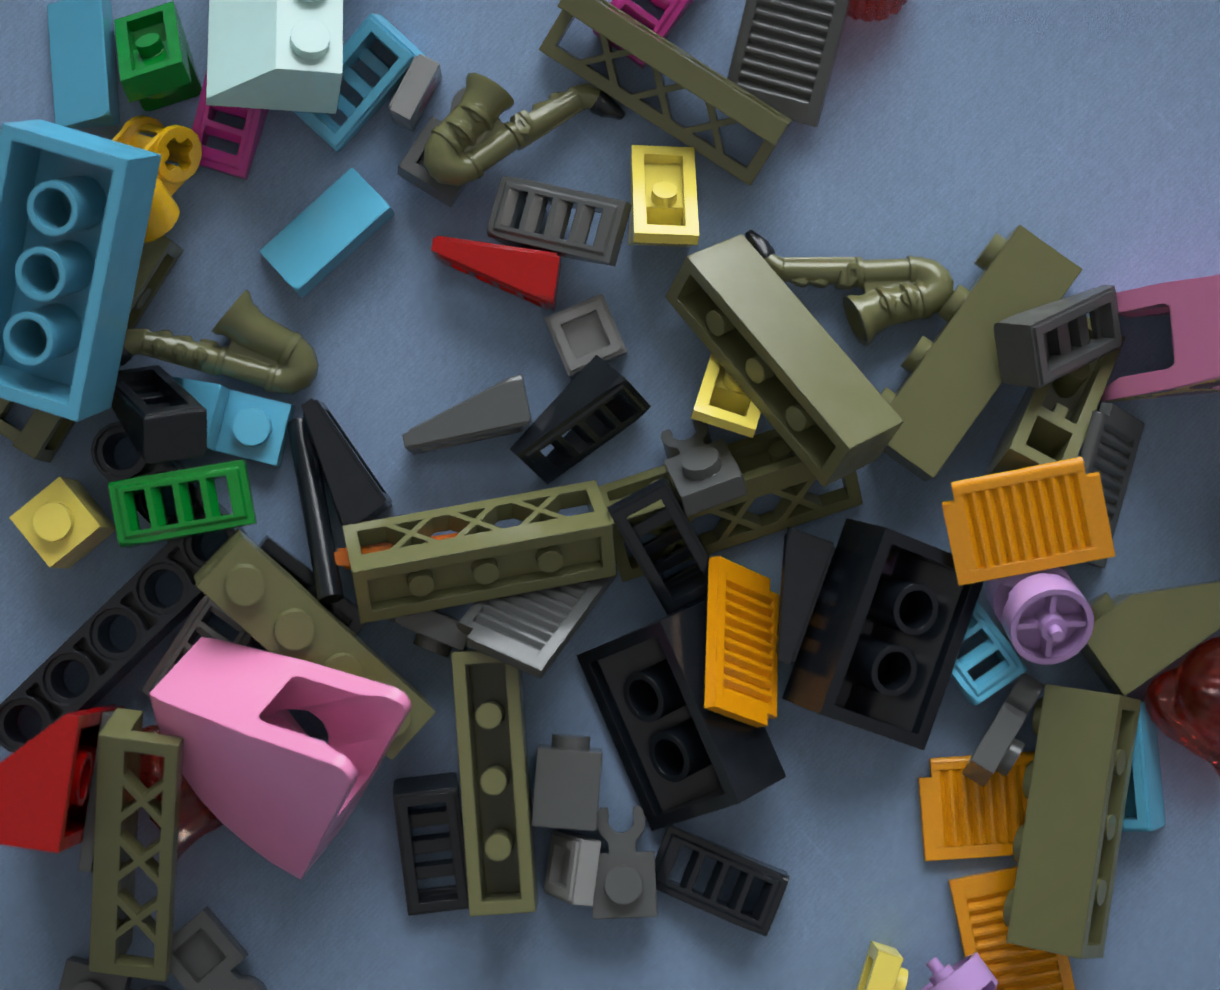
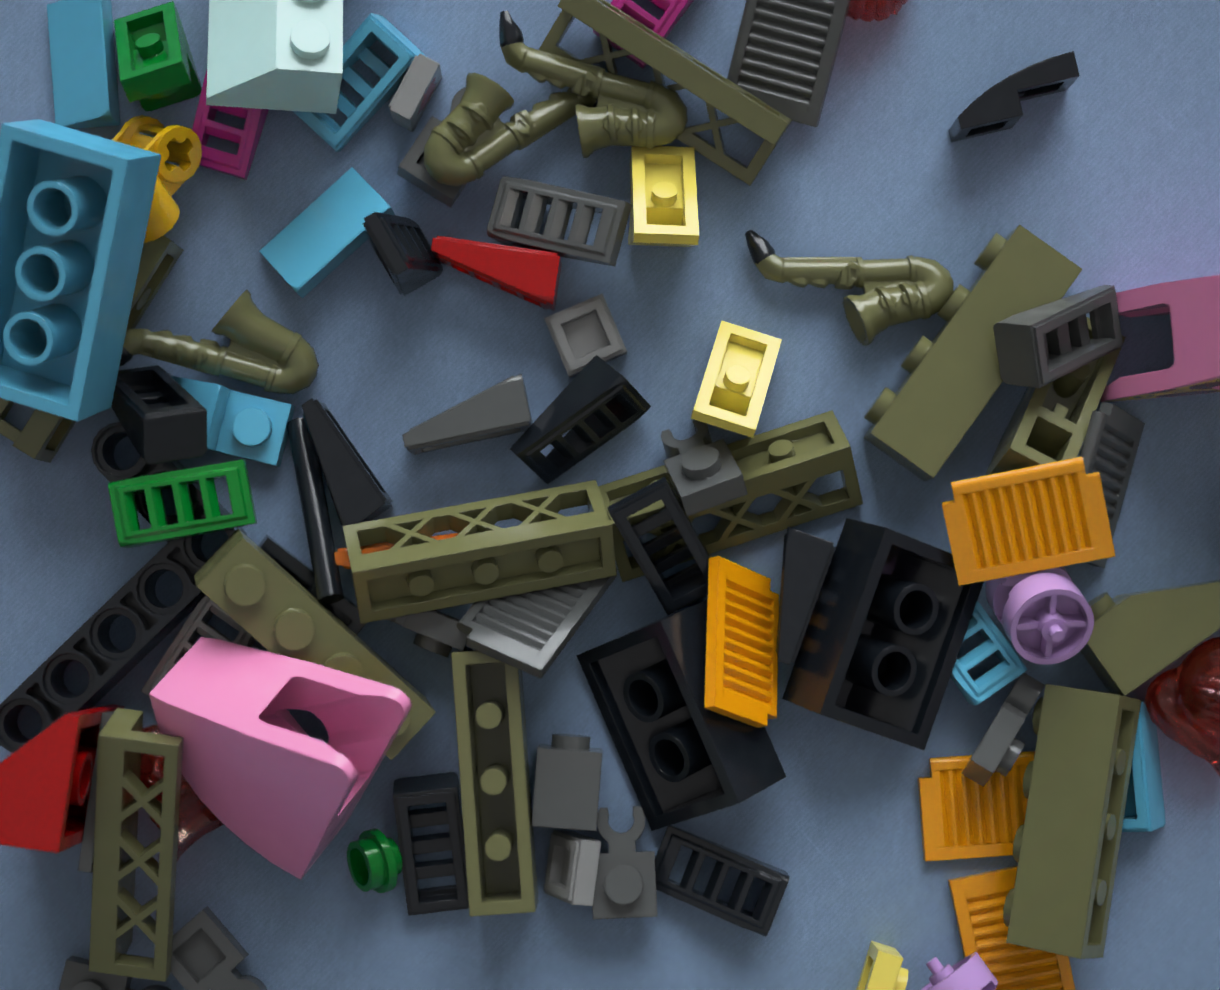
light yellow brick [9,476,116,569] -> none
olive brick [665,234,904,487] -> none
none -> green plate [347,828,402,893]
none -> black slope [363,212,443,296]
none -> olive piece [499,11,688,158]
none -> black slope [948,51,1080,142]

